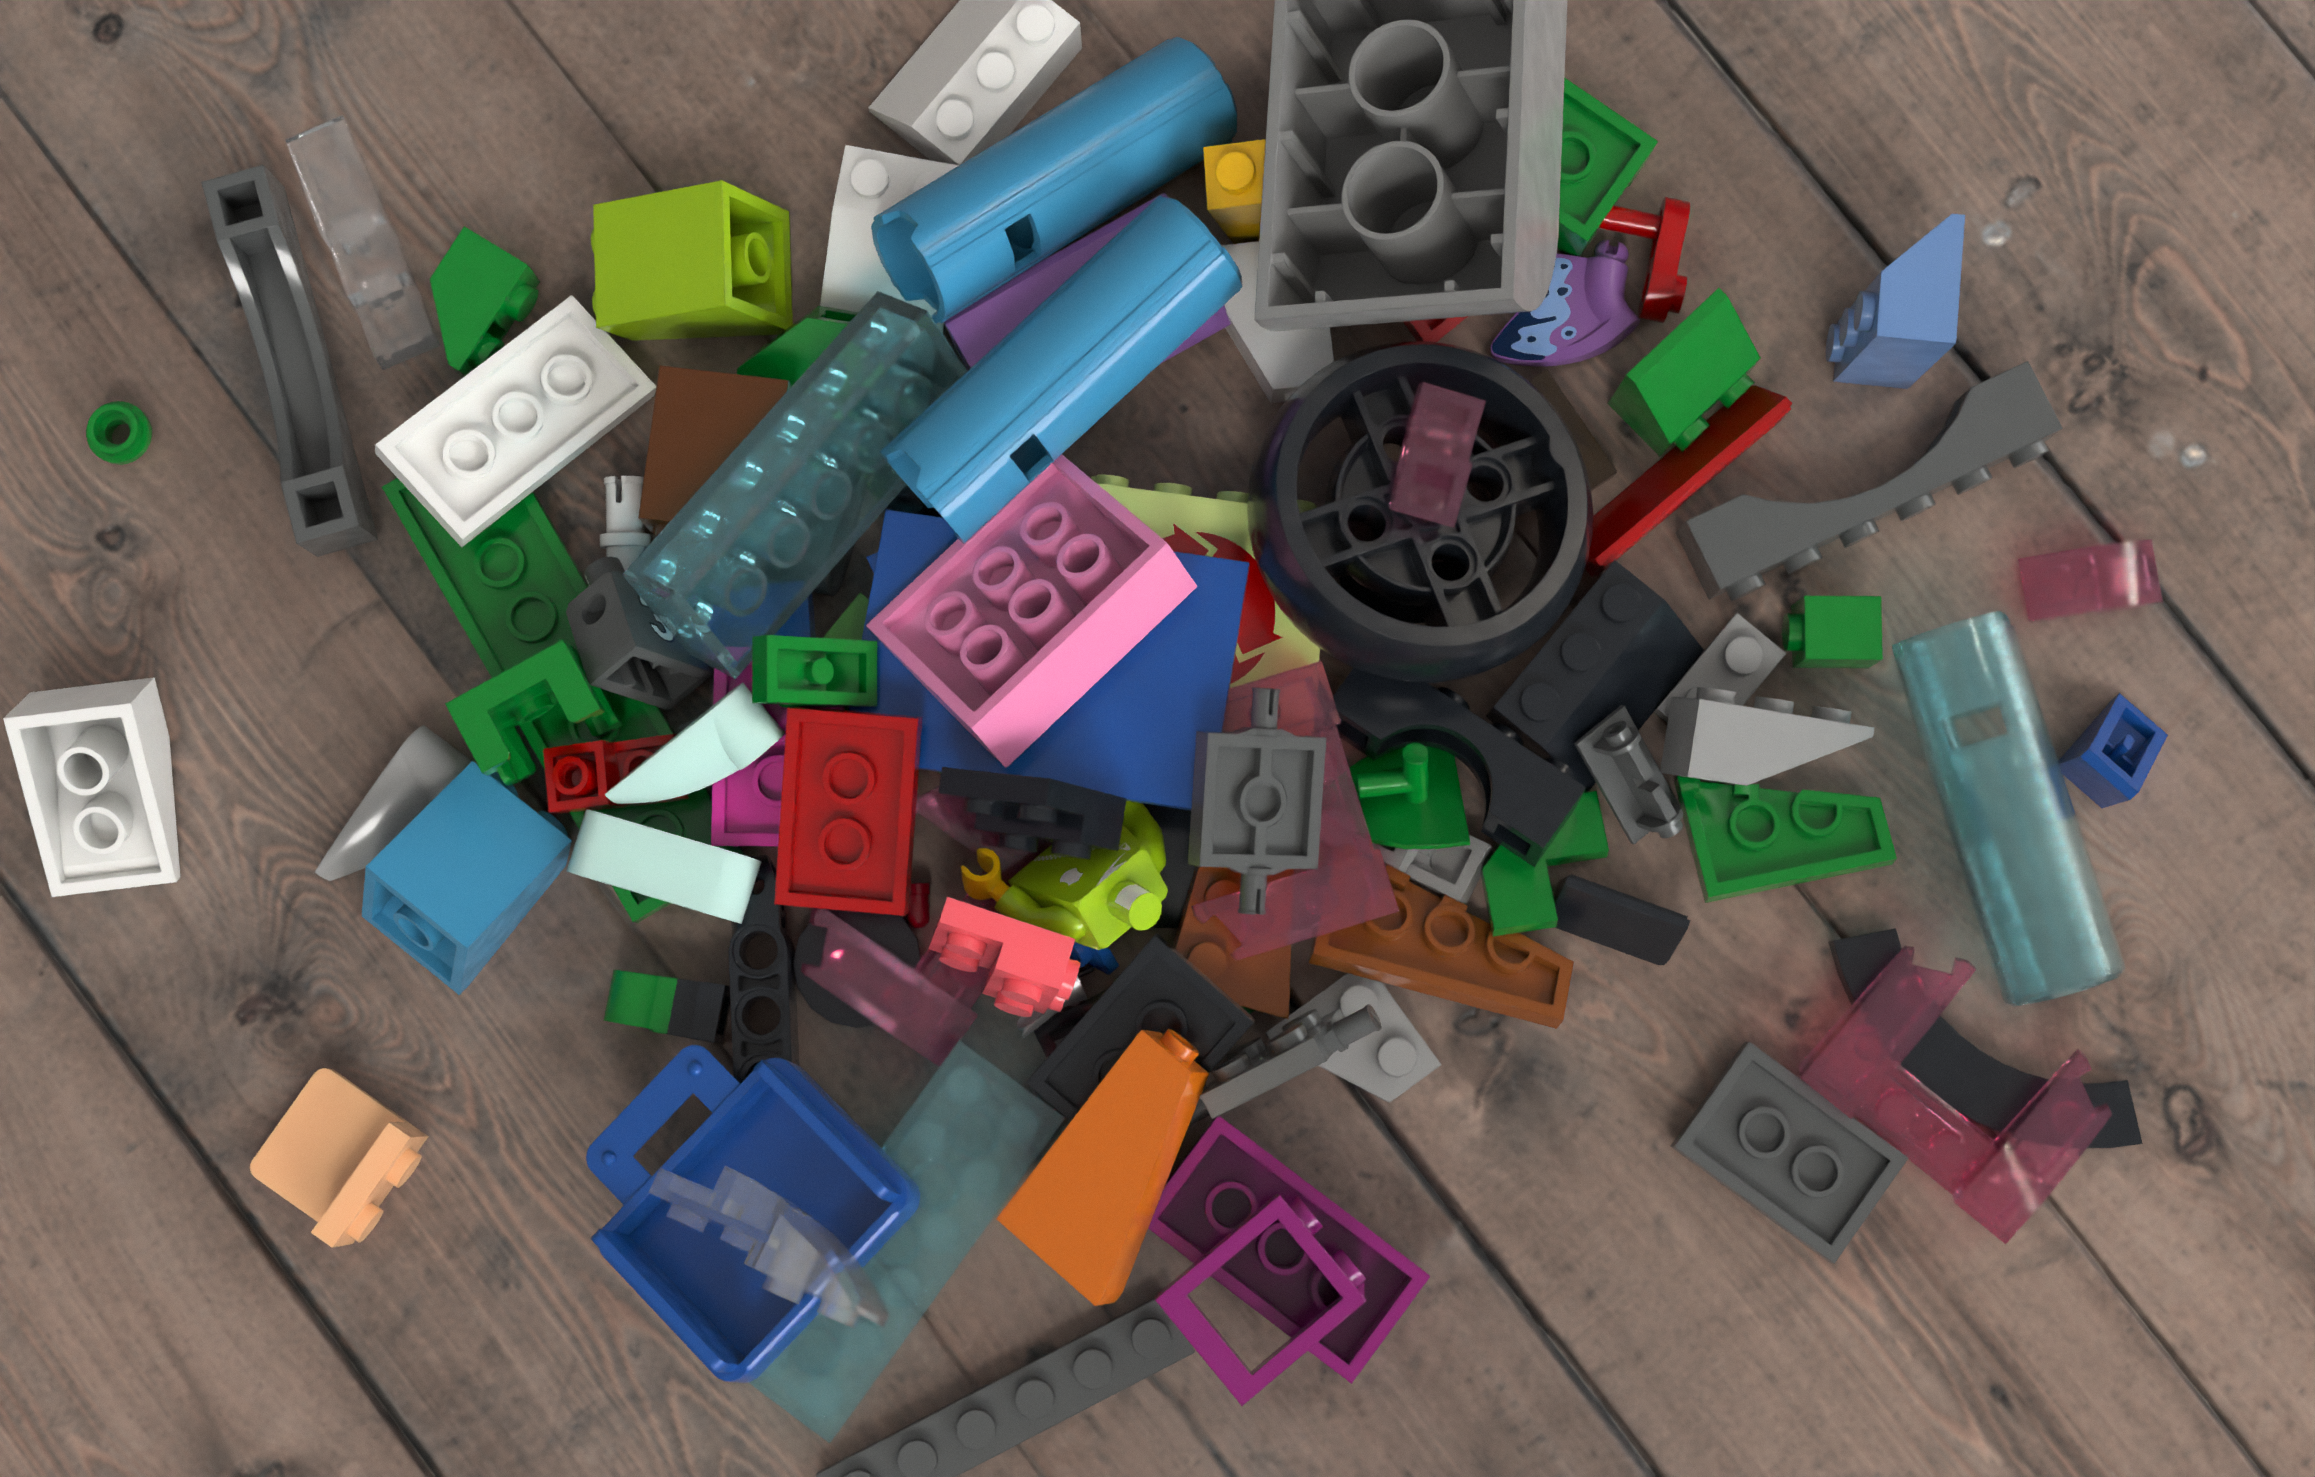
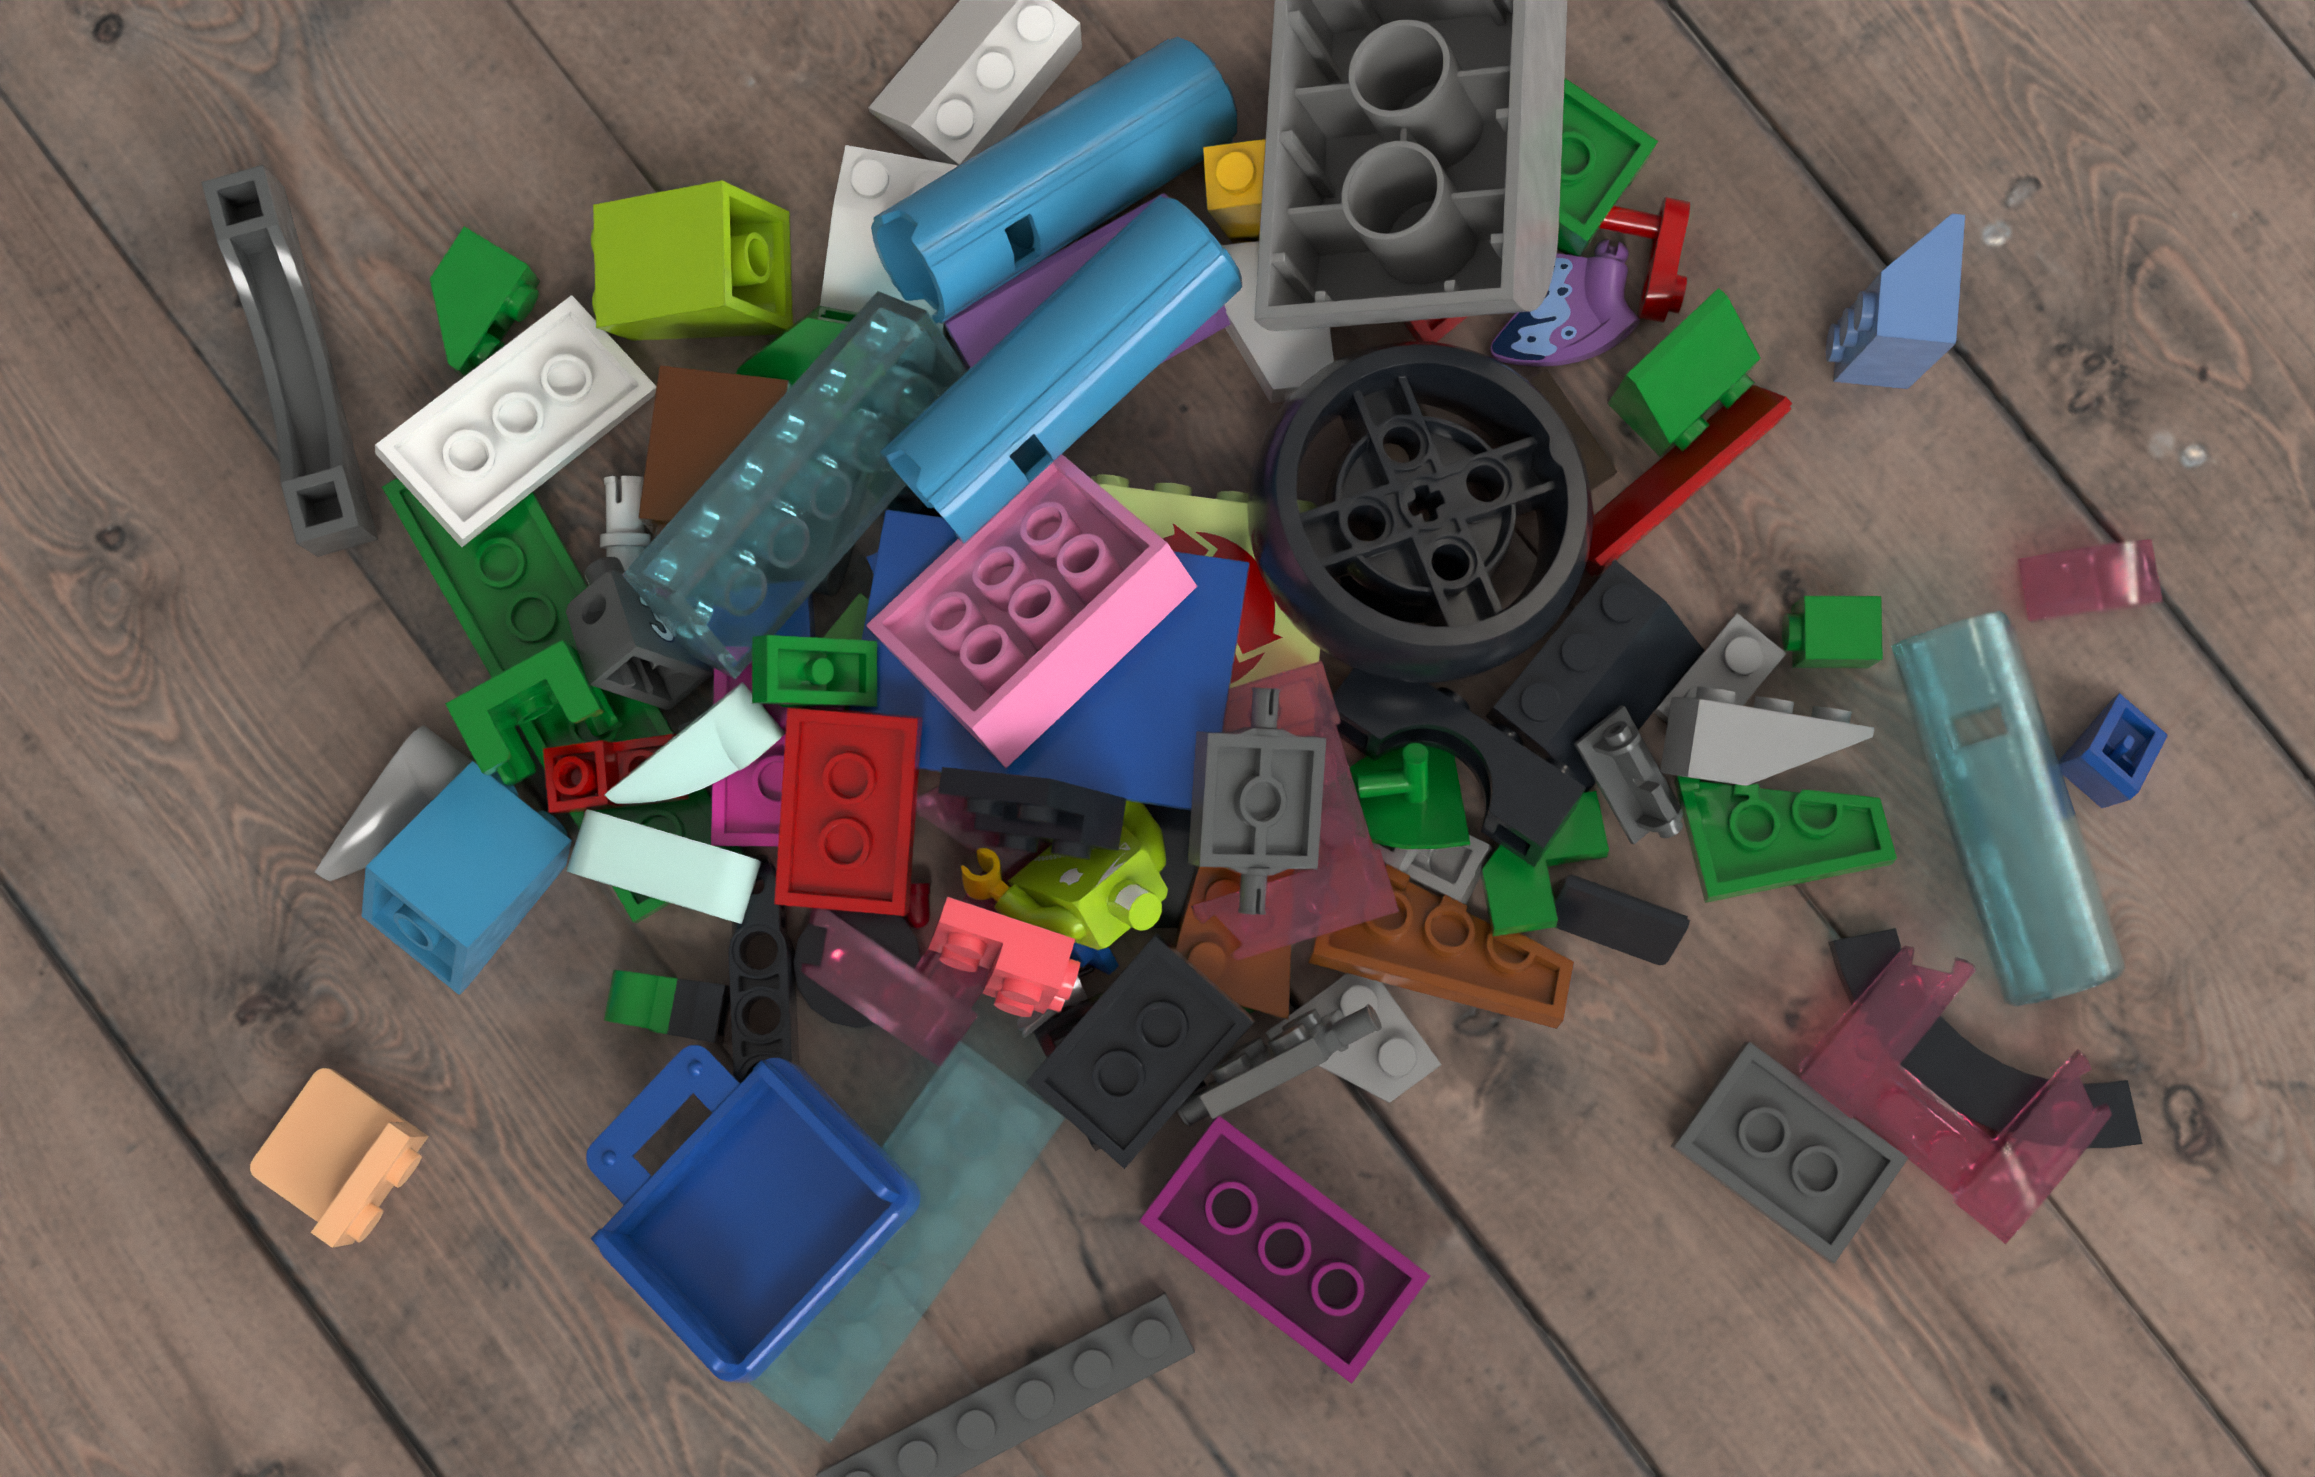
white slope [3,678,180,897] -> none
green plate [86,401,152,465] -> none
clear slope [285,115,441,370] -> none
clear slope [648,1166,889,1329] -> none
orange slope [996,1029,1209,1306] -> none
magenta window [1155,1193,1367,1406] -> none
clear pink slope [1389,382,1486,528] -> none
dark grey arch [1676,361,2063,601] -> none

